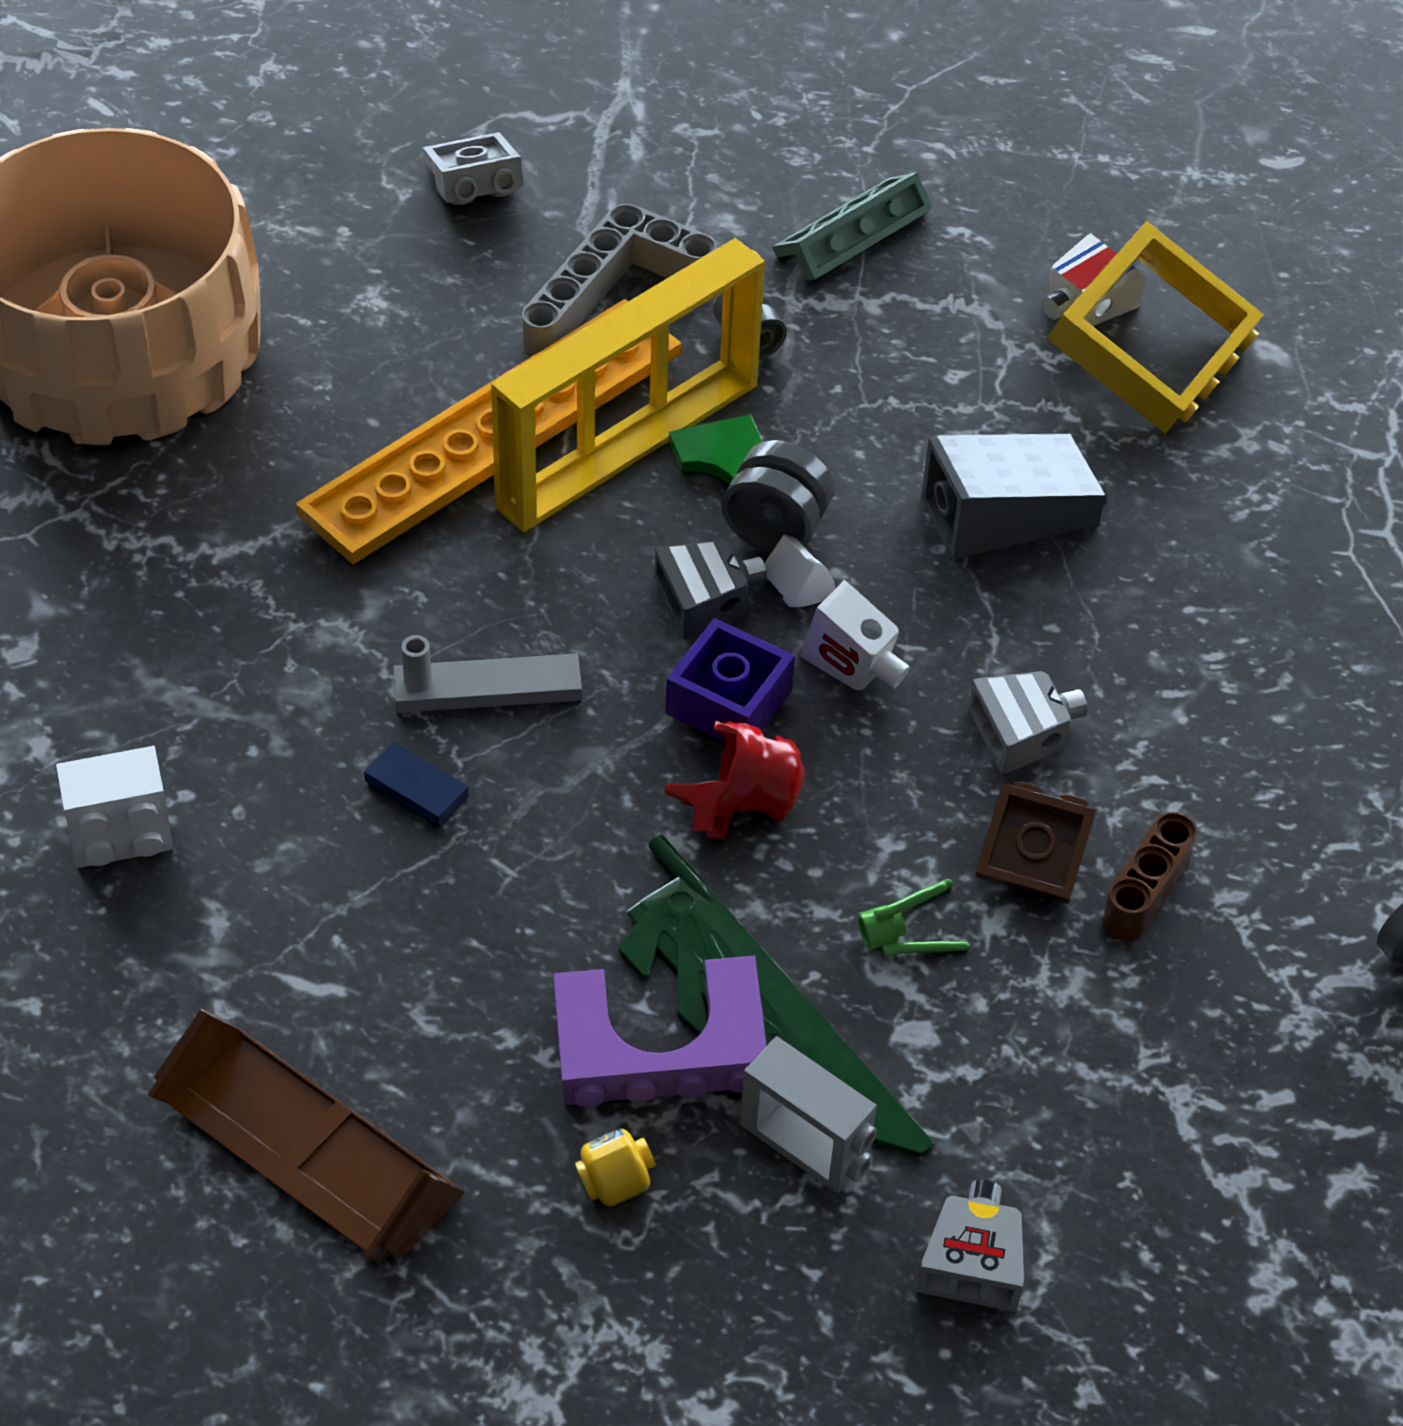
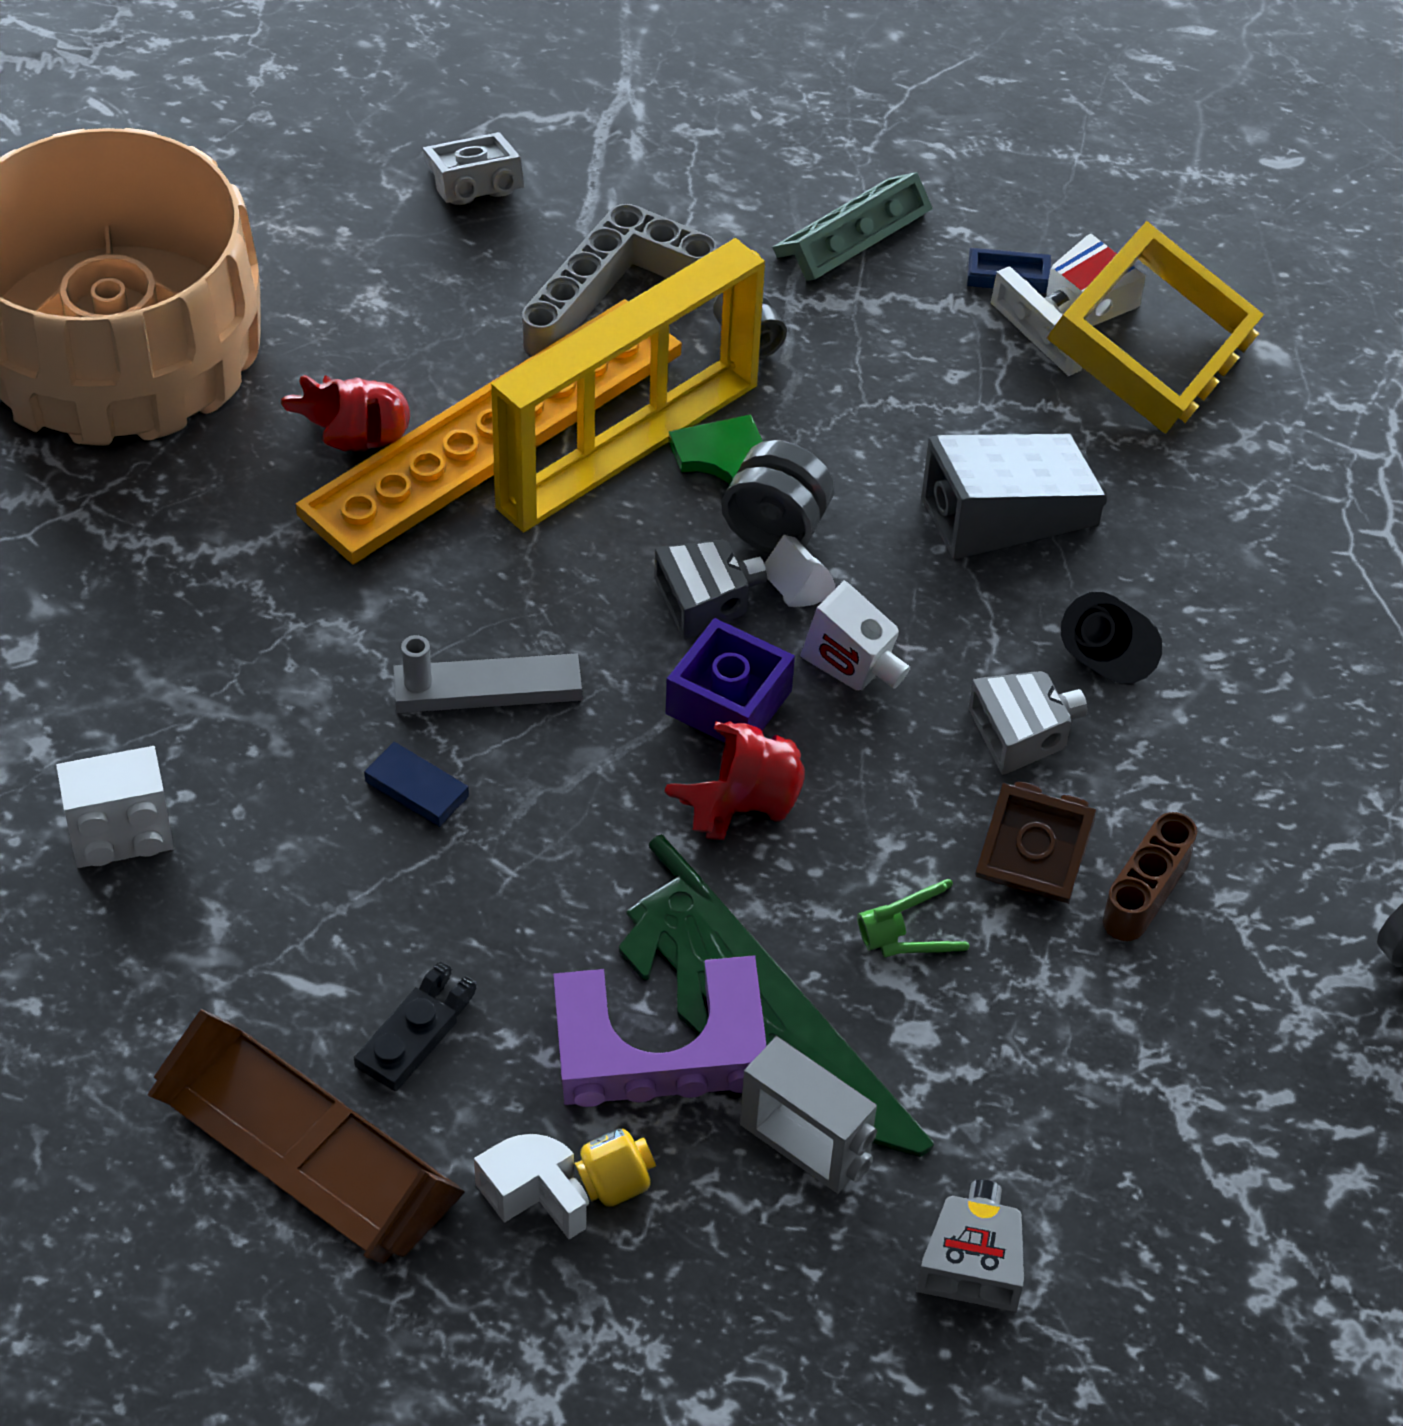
none -> red piece [280,375,410,452]
none -> black hinge [354,961,477,1091]
none -> white brick [474,1134,589,1239]
none -> dark blue tile [967,248,1051,293]
none -> white plate [991,266,1082,376]
none -> black piece [1061,592,1162,683]

